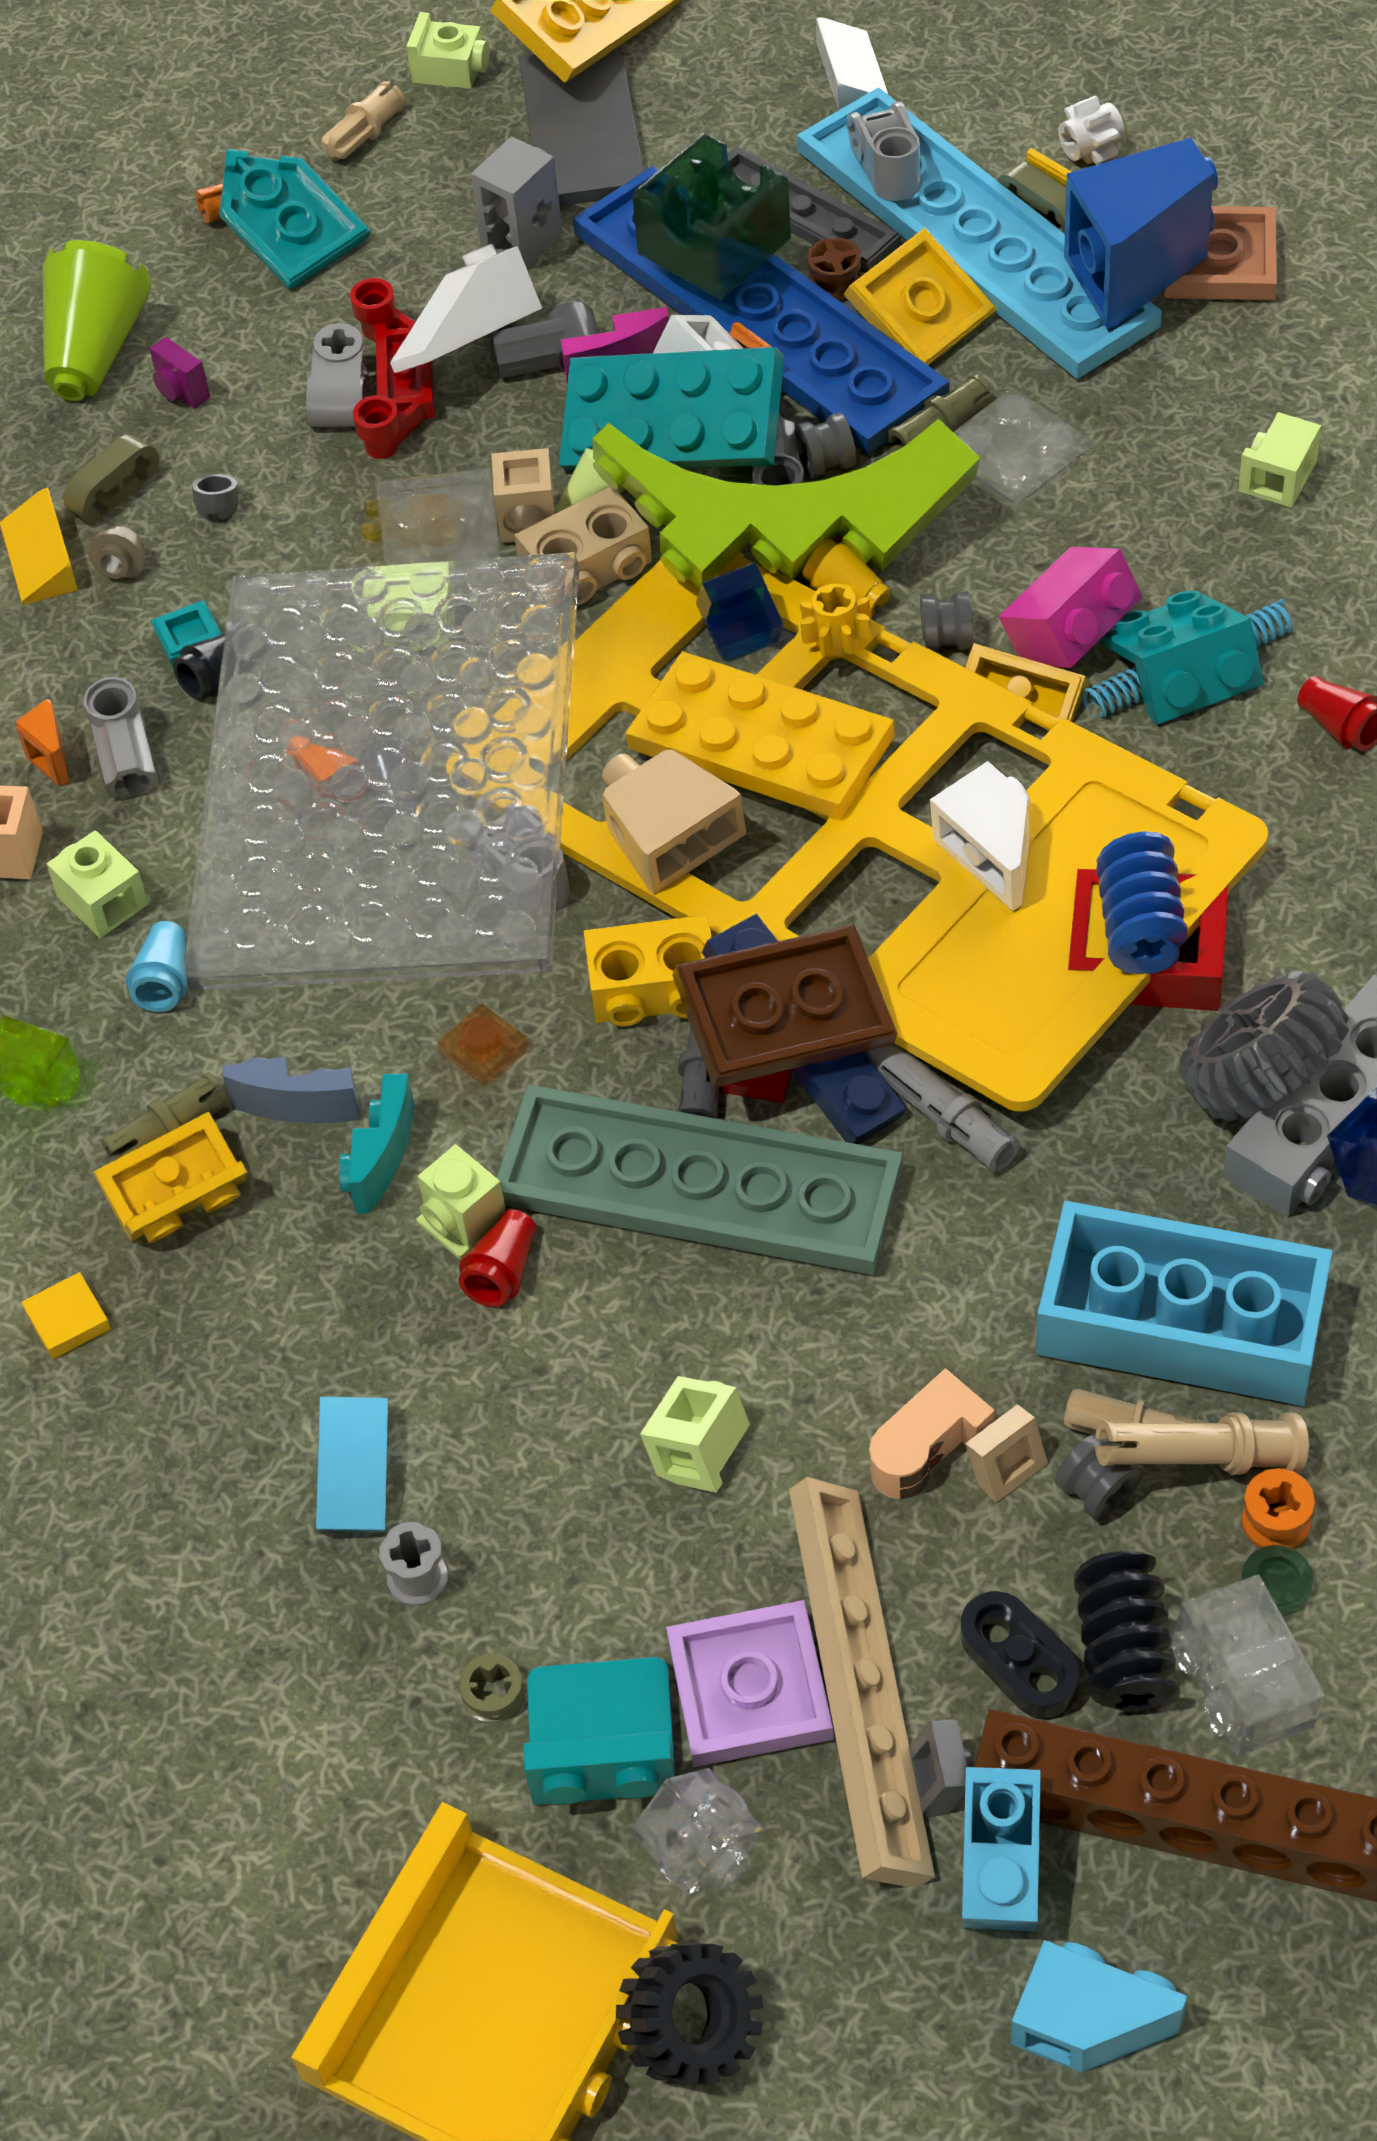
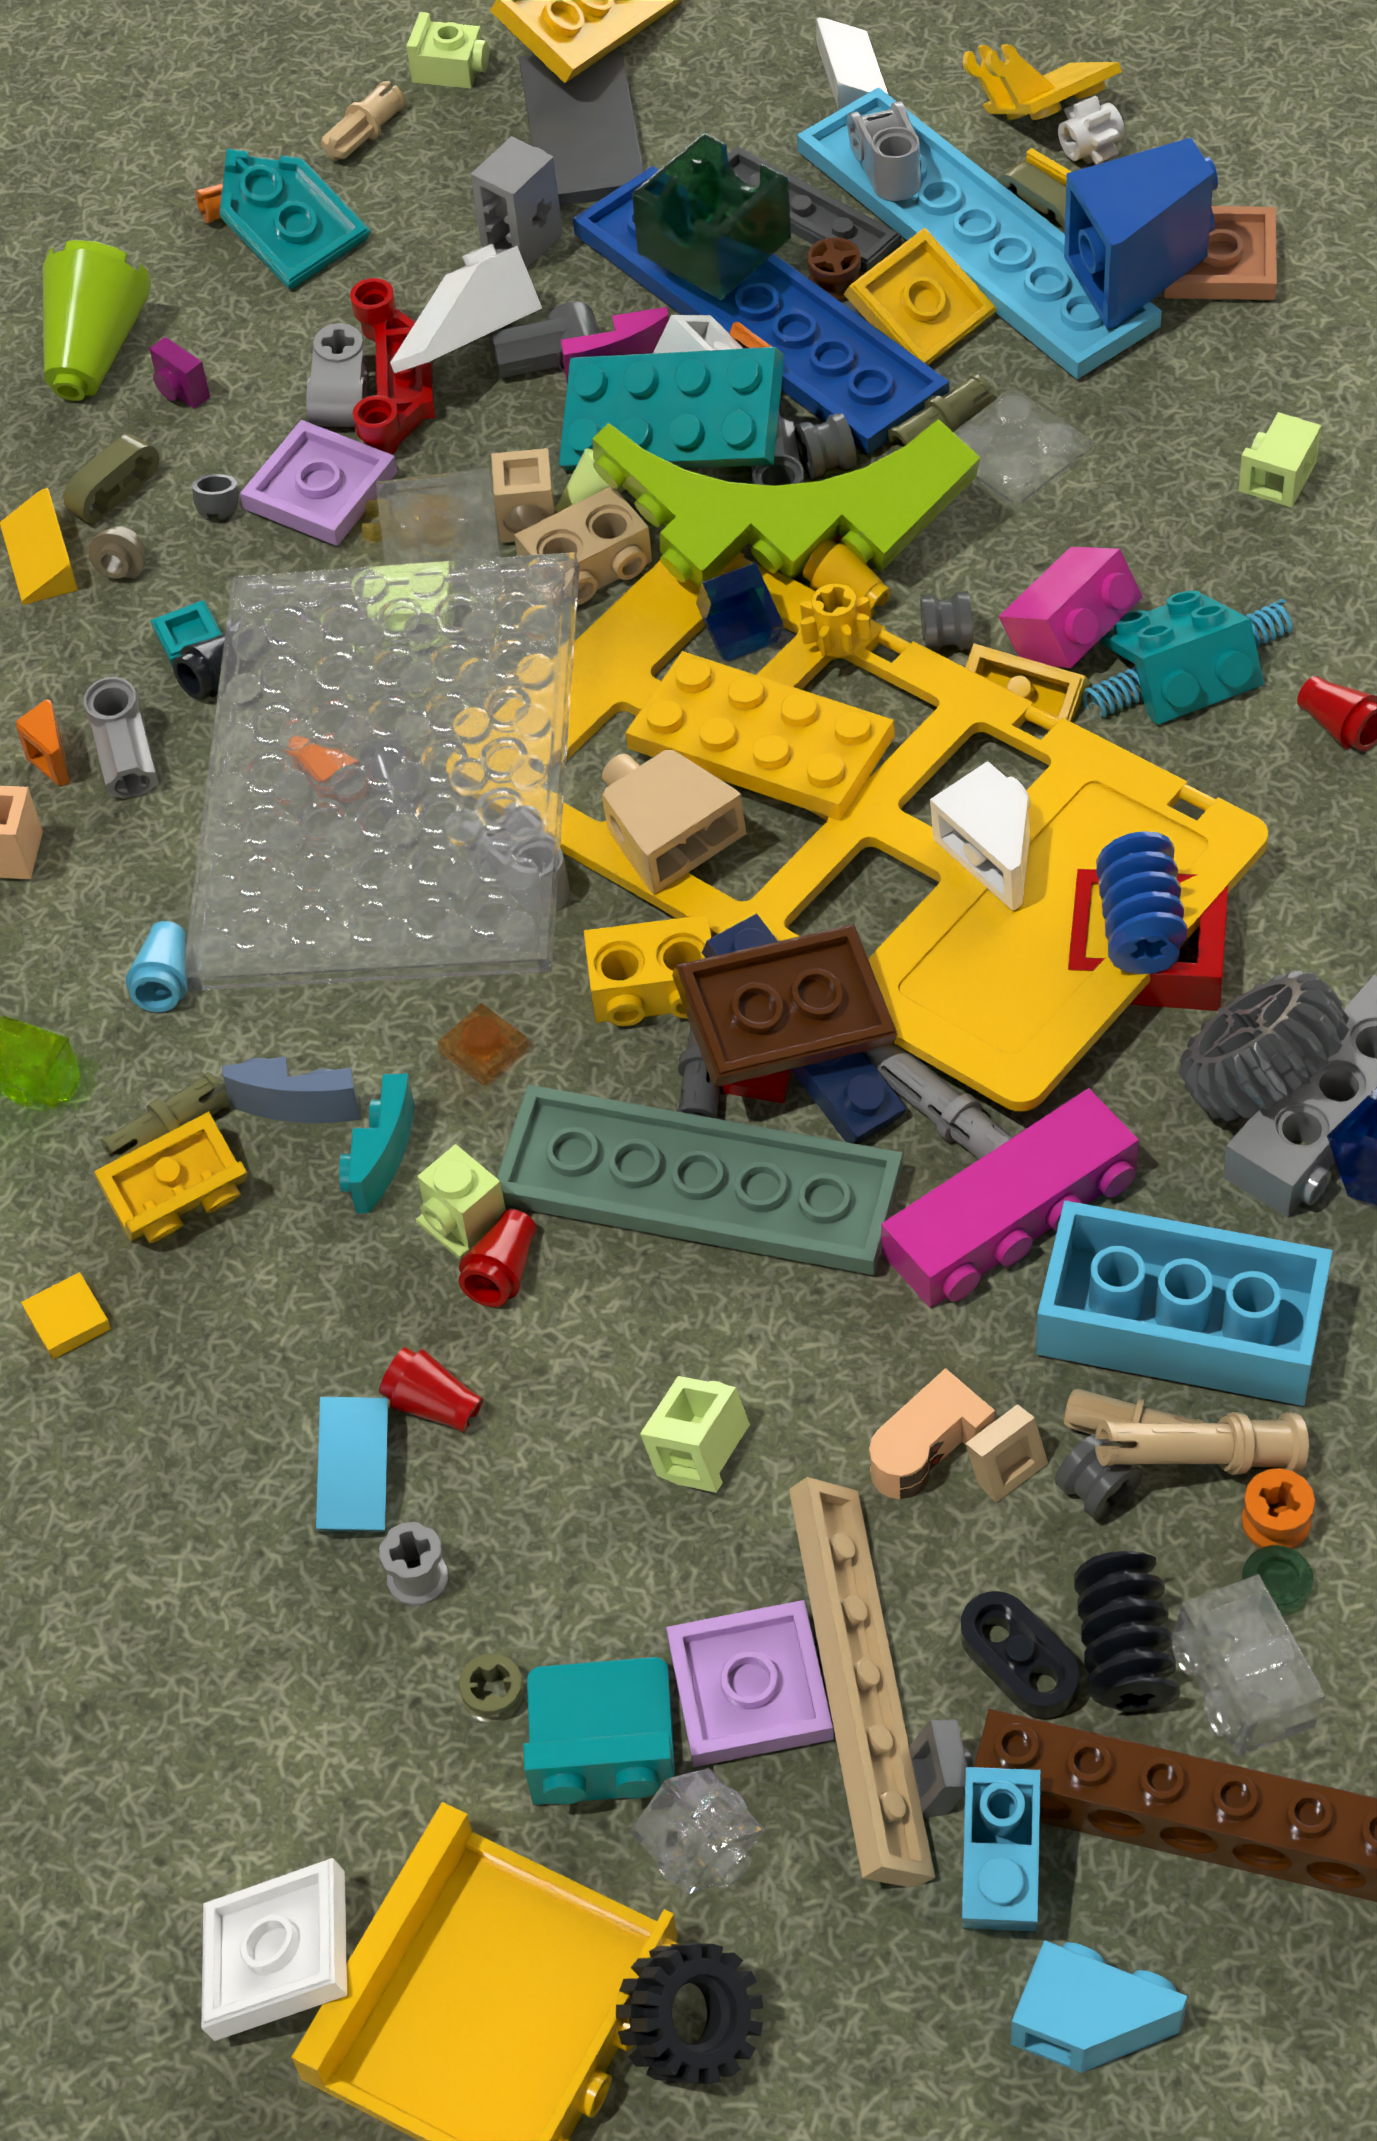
yellowish green brick [46,830,148,938] -> none
none -> white tile [201,1858,347,2041]
none -> lavender plate [240,420,398,546]
none -> red cone [379,1347,484,1433]
none -> dark pink brick [881,1088,1139,1309]
none -> yellow plate [963,44,1122,120]

